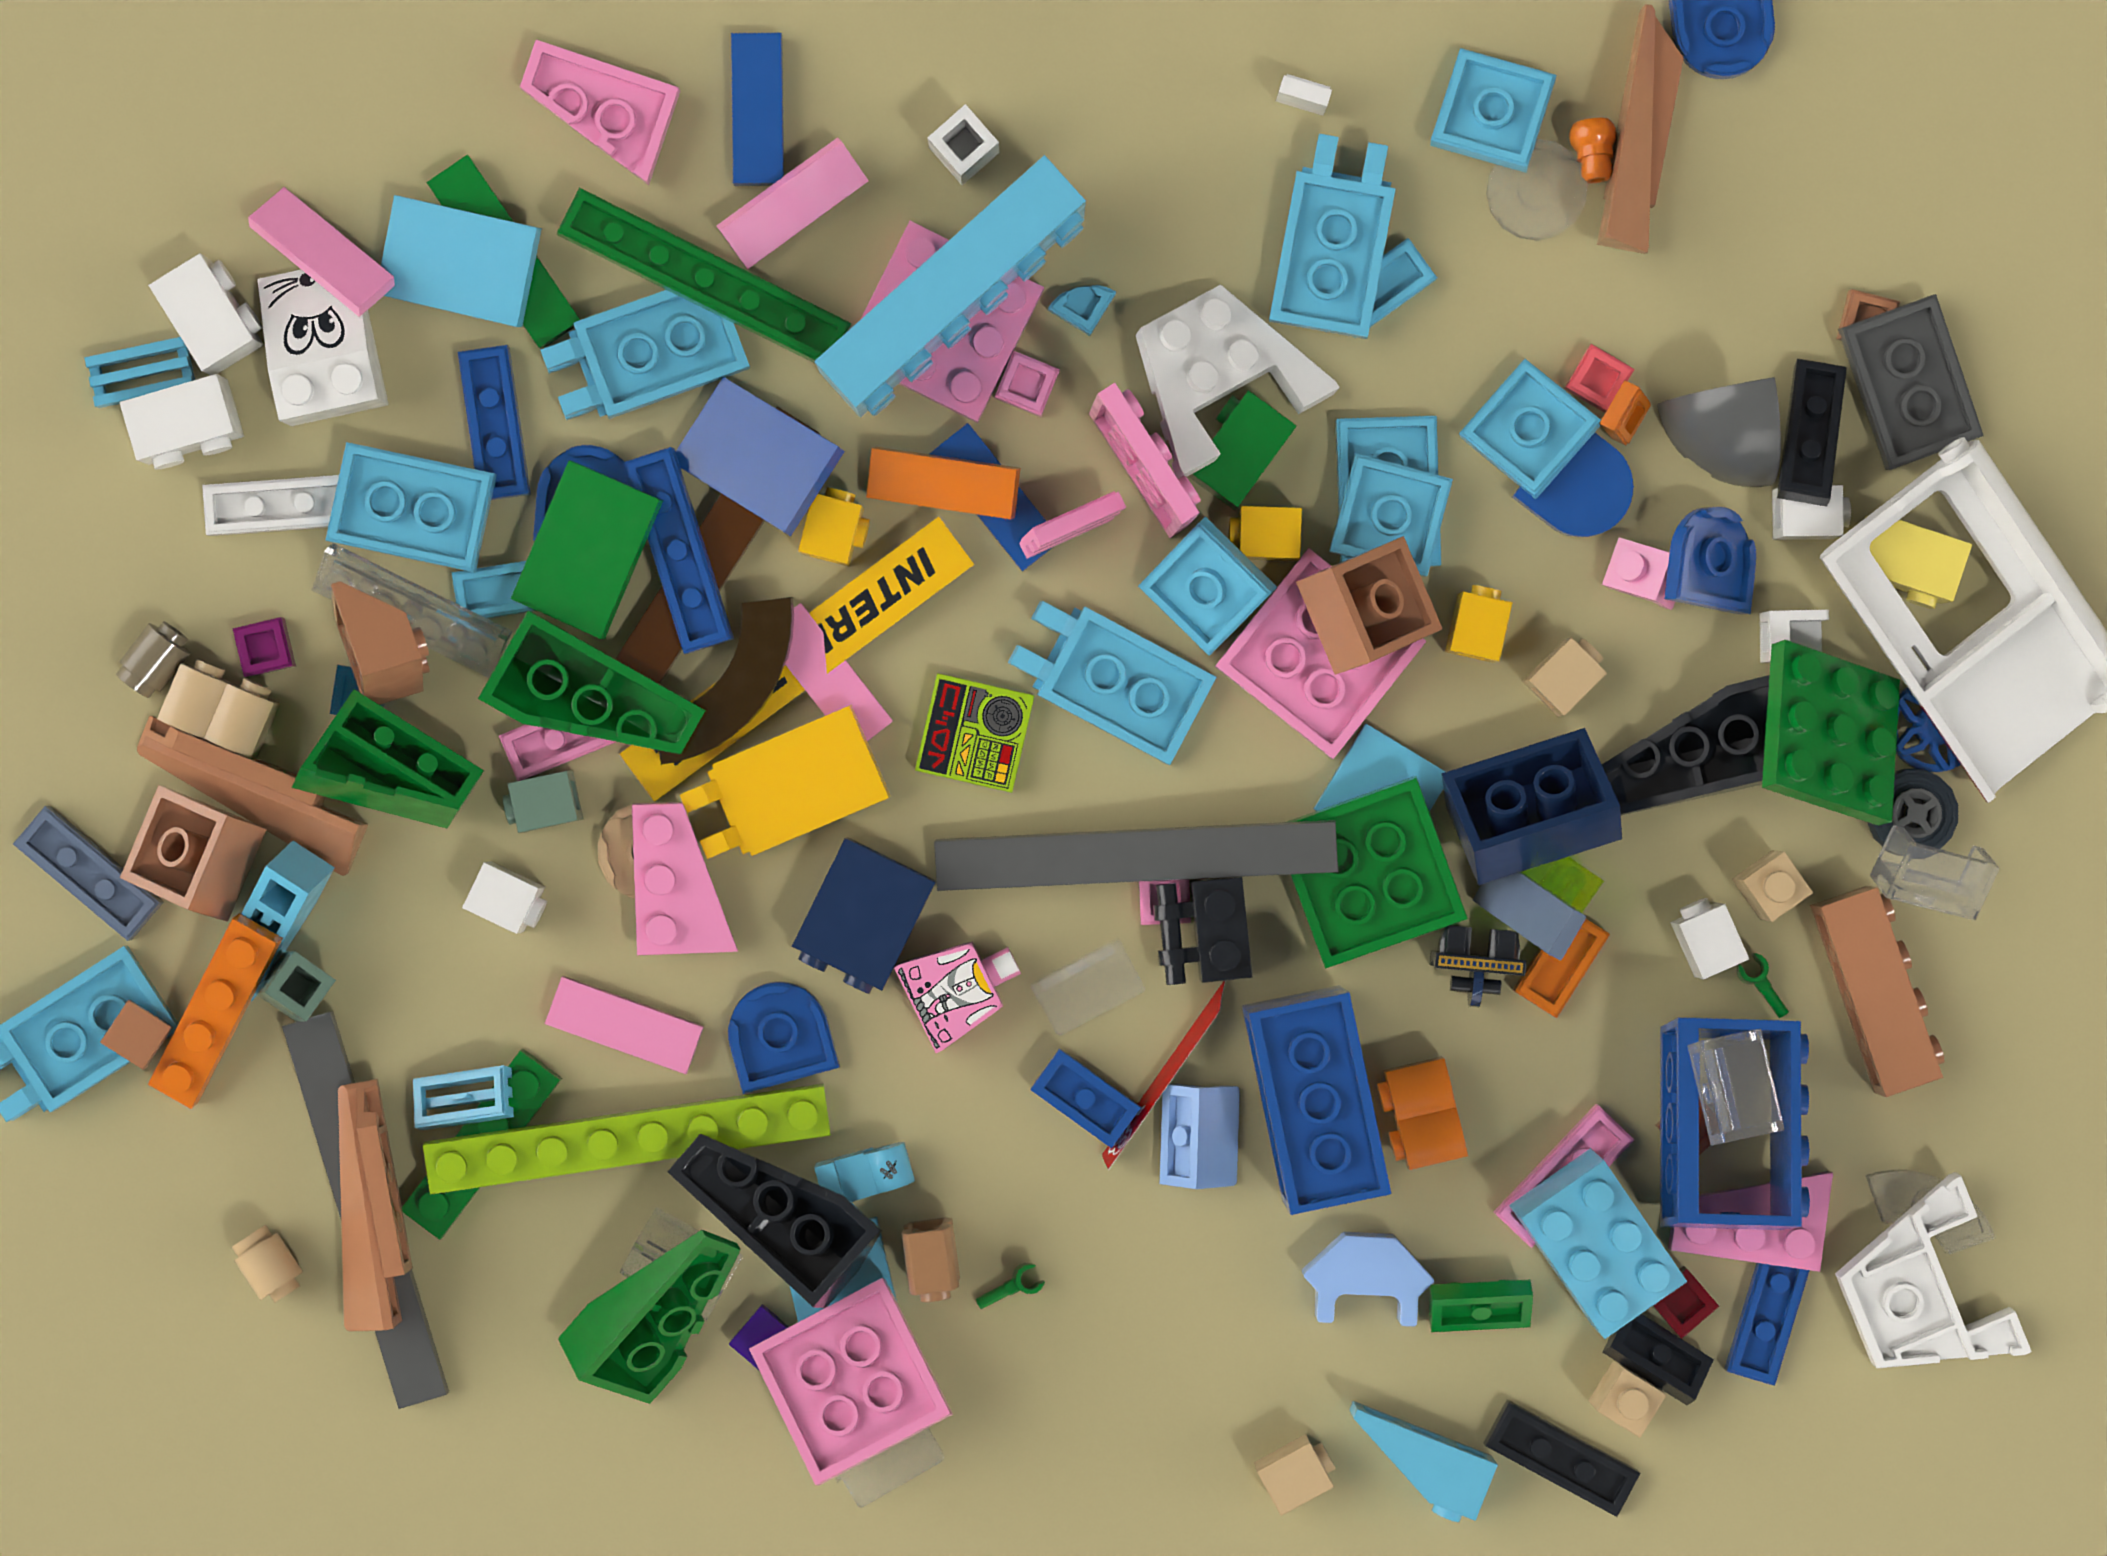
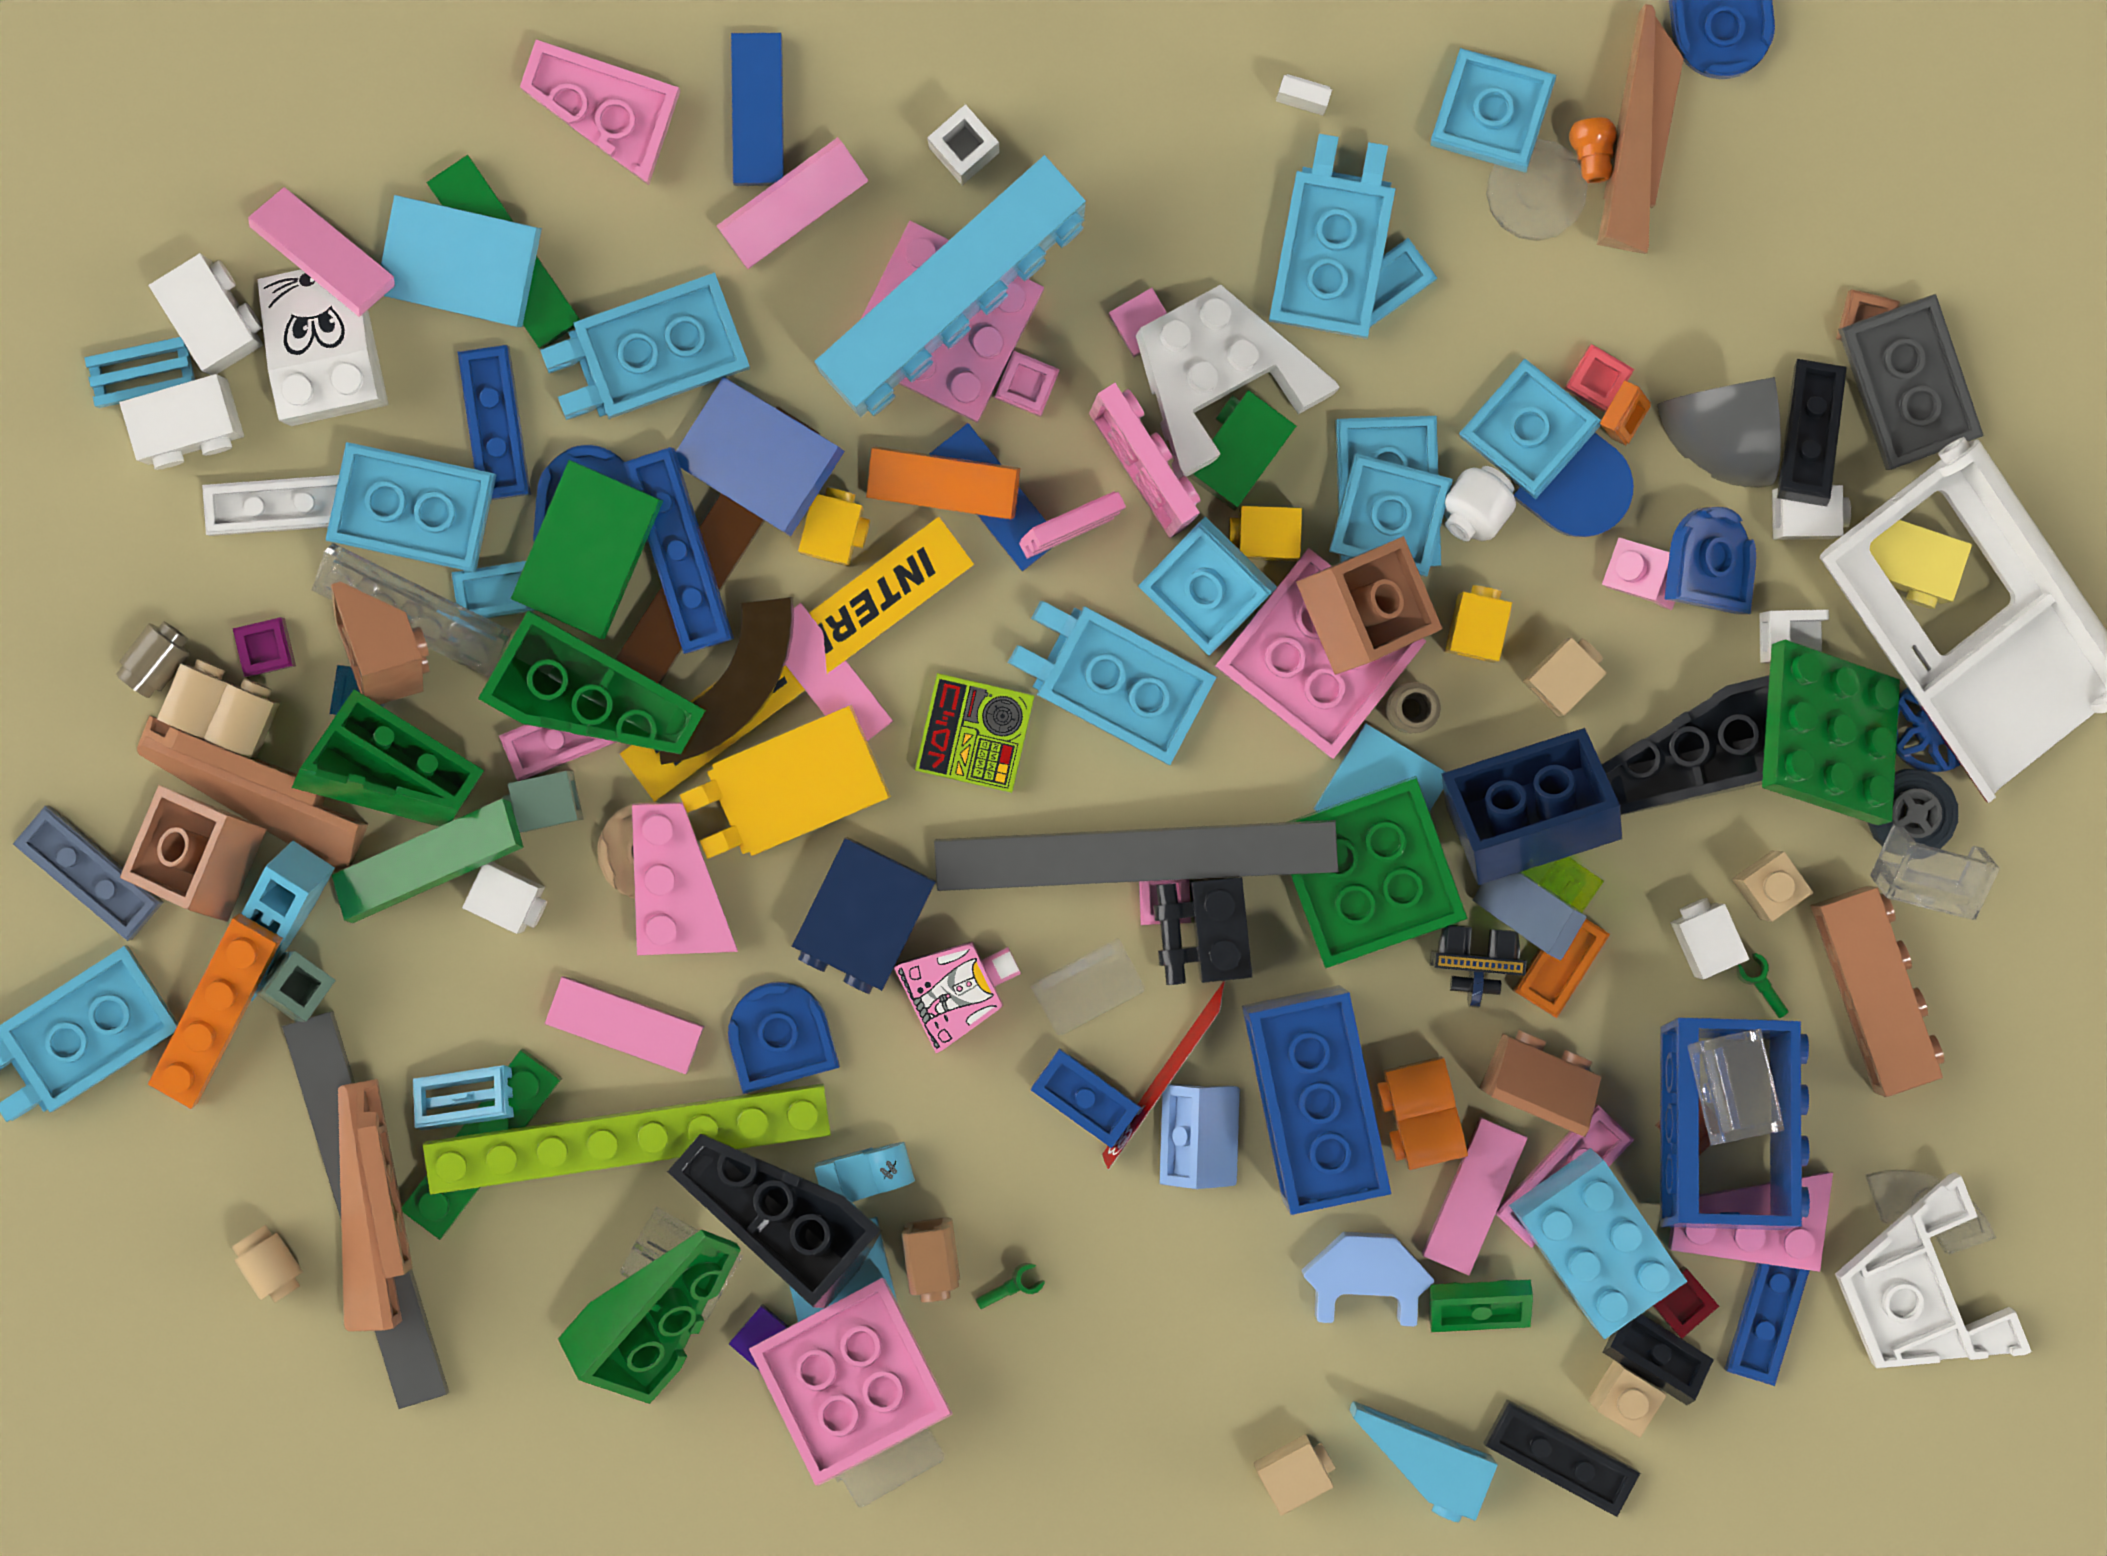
nougat tile [100,1000,173,1070] -> none
green tile [557,187,851,363] -> none
medium azure tile [1048,285,1116,336] -> none
none -> tile [332,799,524,923]
none -> bright pink tile [1109,288,1167,358]
none -> dark tan brick [1386,683,1441,734]
none -> bright pink tile [1422,1117,1528,1276]
none -> white head [1444,466,1516,541]
none -> nougat slope [1479,1030,1601,1137]

